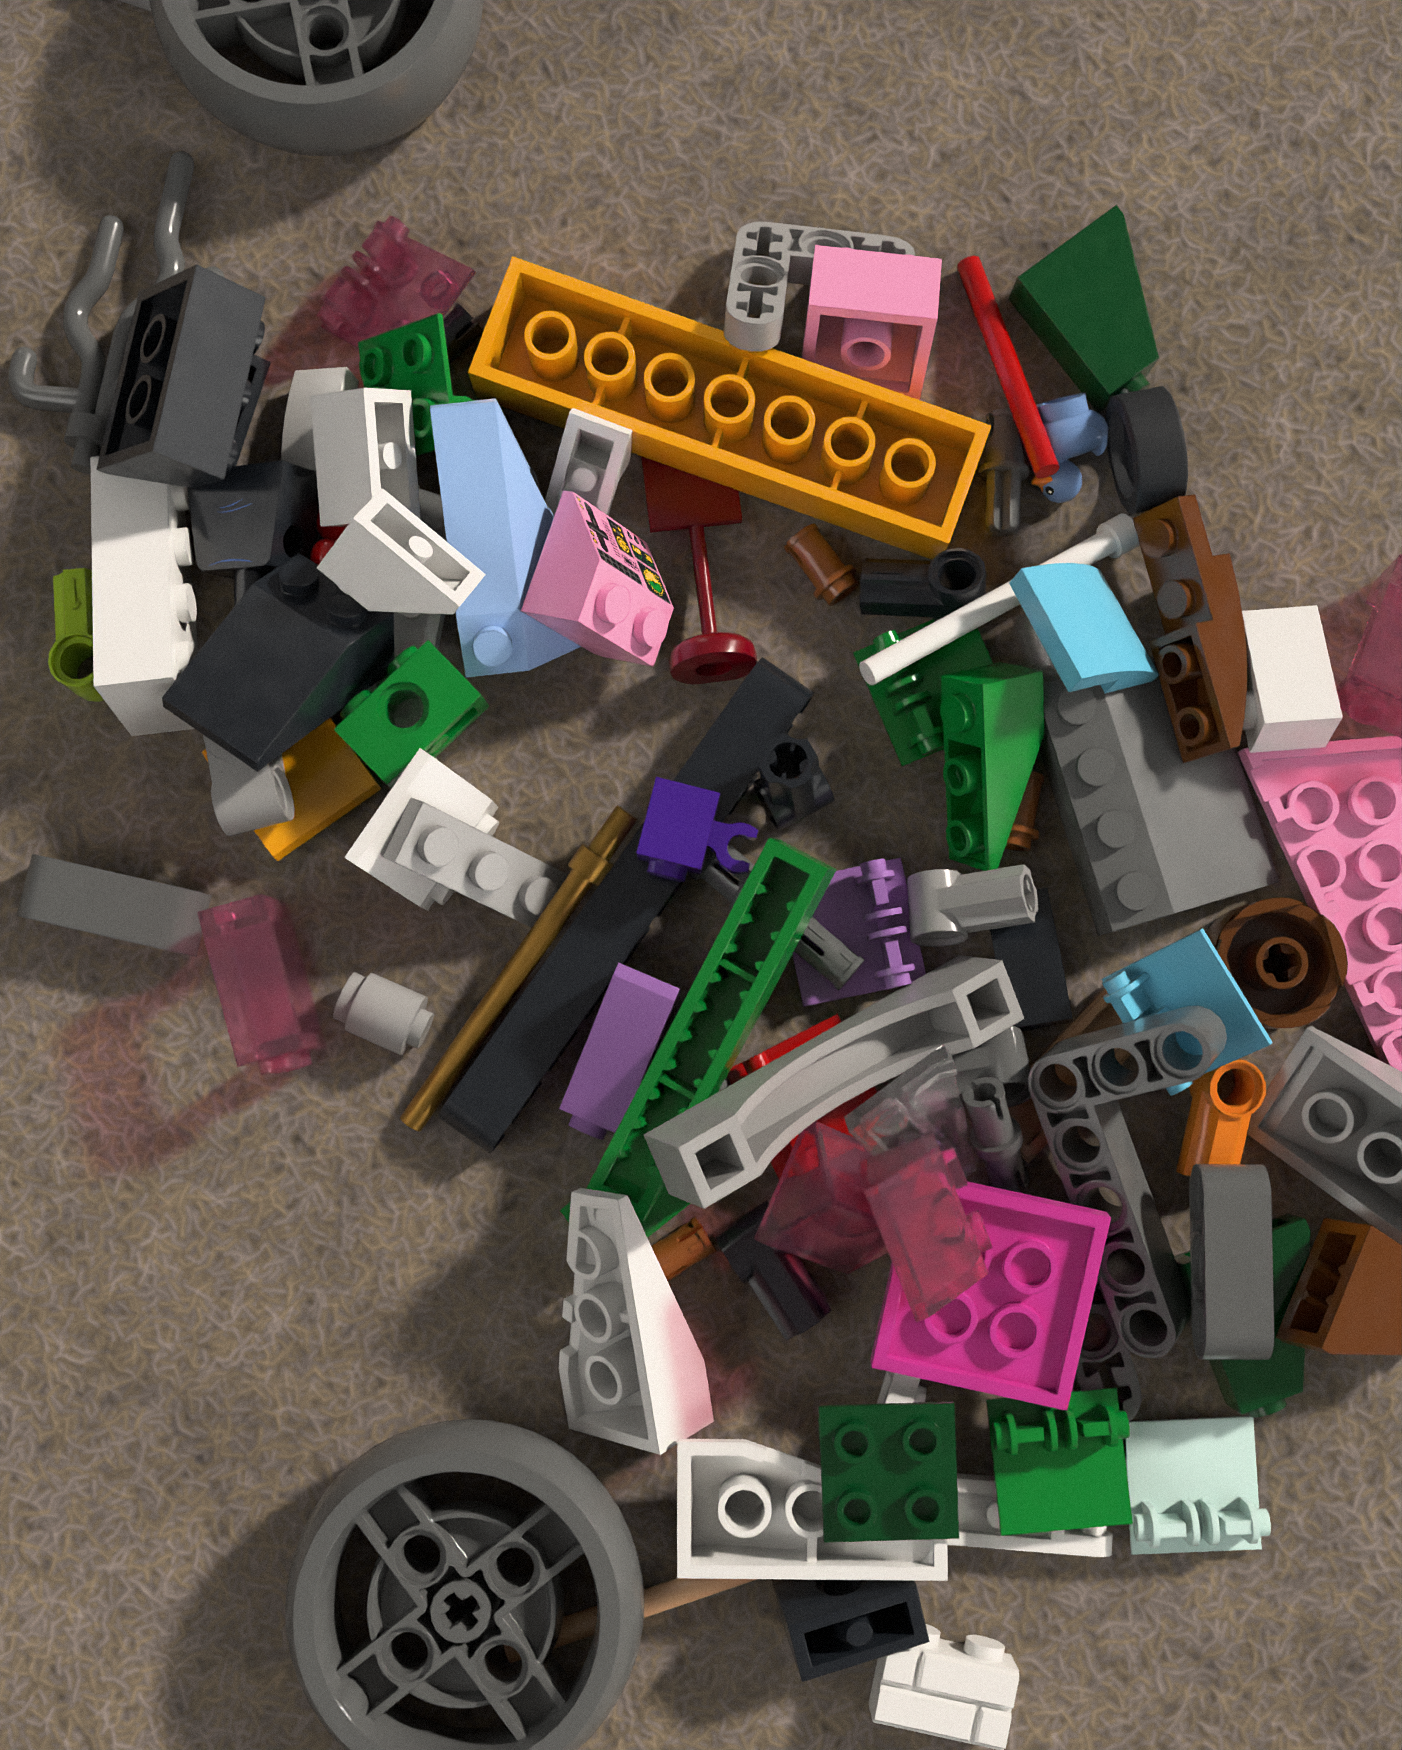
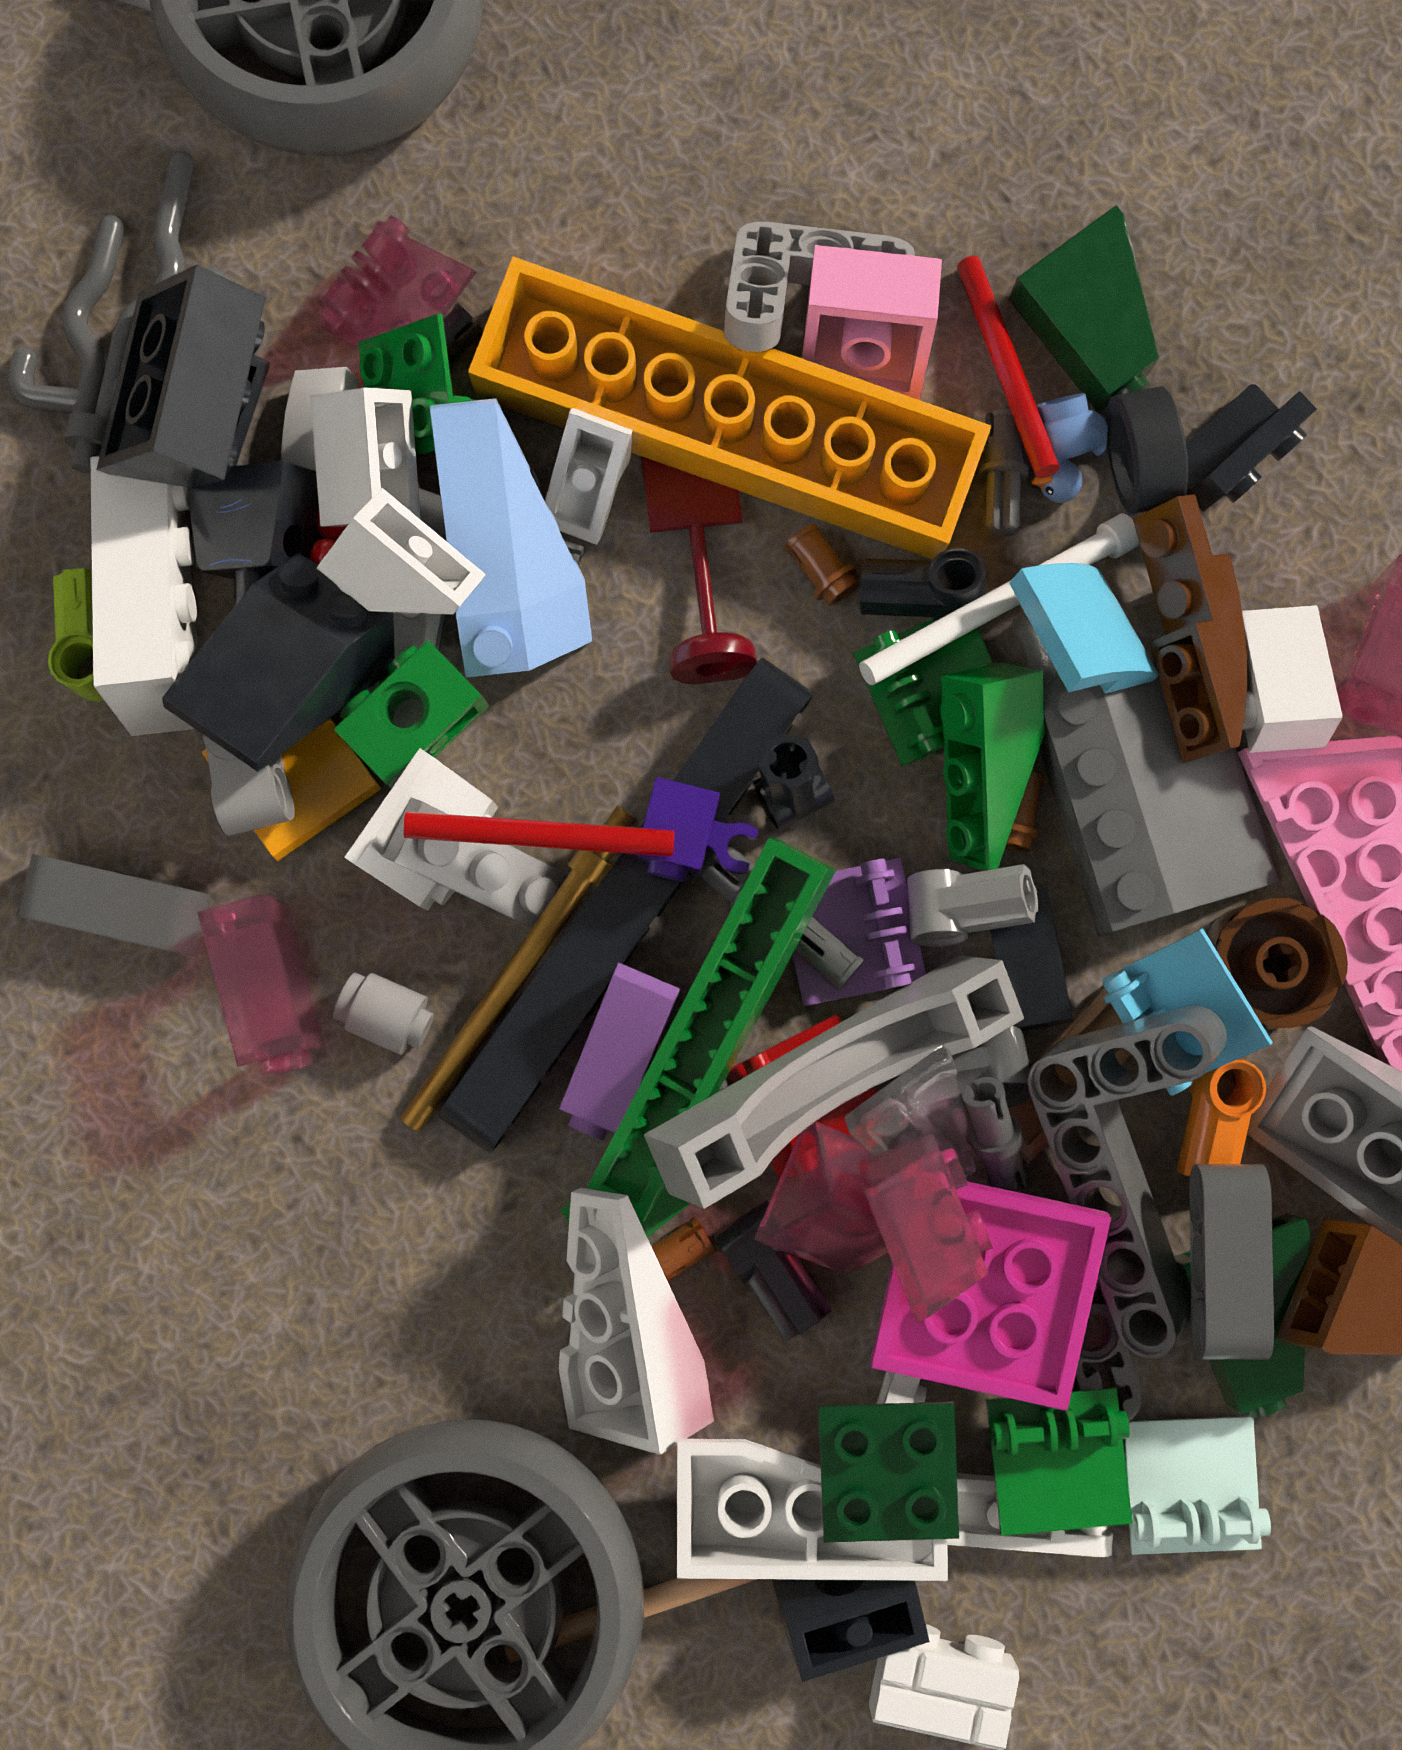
bright pink slope [521,490,674,667] -> none
none -> red bar [403,811,675,857]
none -> black bracket [1186,384,1317,512]

